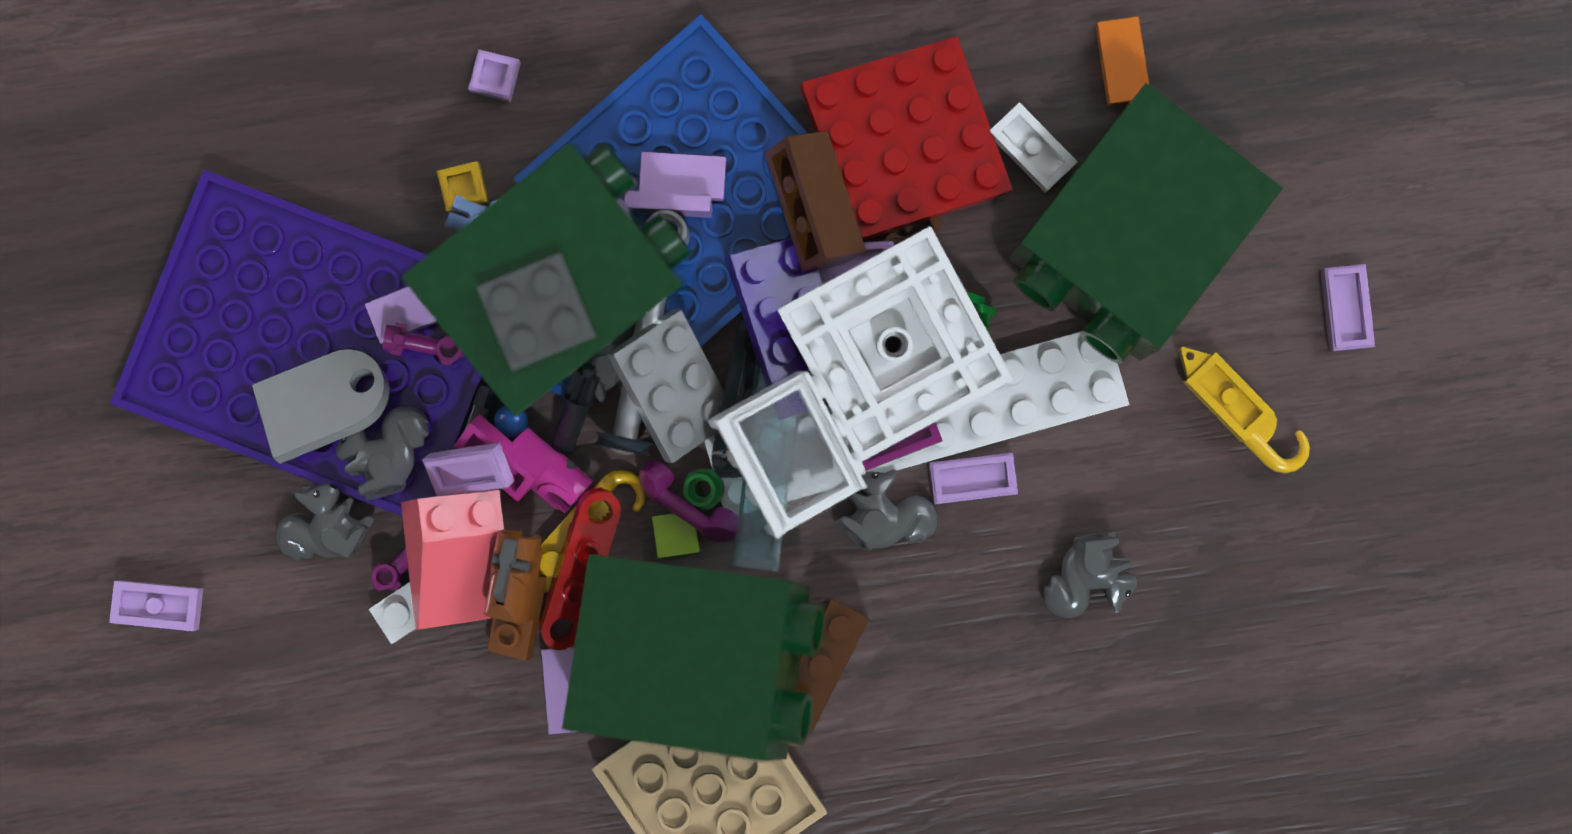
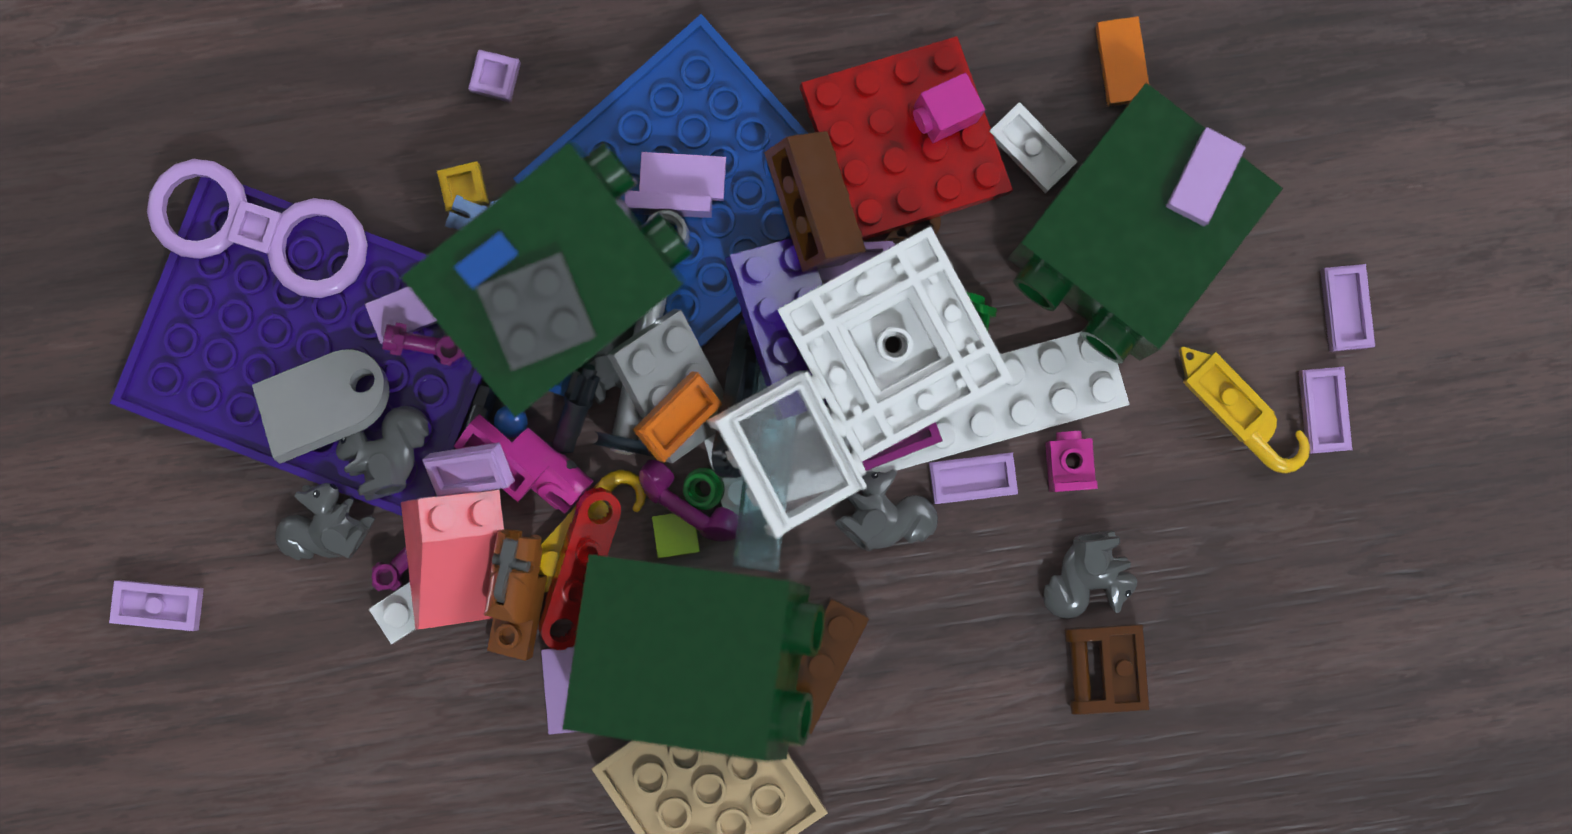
none -> lavender bar [147,159,368,298]
none -> blue piece [455,231,519,289]
none -> orange tile [632,371,722,462]
none -> dark pink brick [913,73,985,143]
none -> dark pink brick [1045,431,1098,492]
none -> reddish brown plate [1065,624,1149,715]
none -> lavender tile [1165,128,1246,226]
none -> lavender tile [1298,367,1352,454]

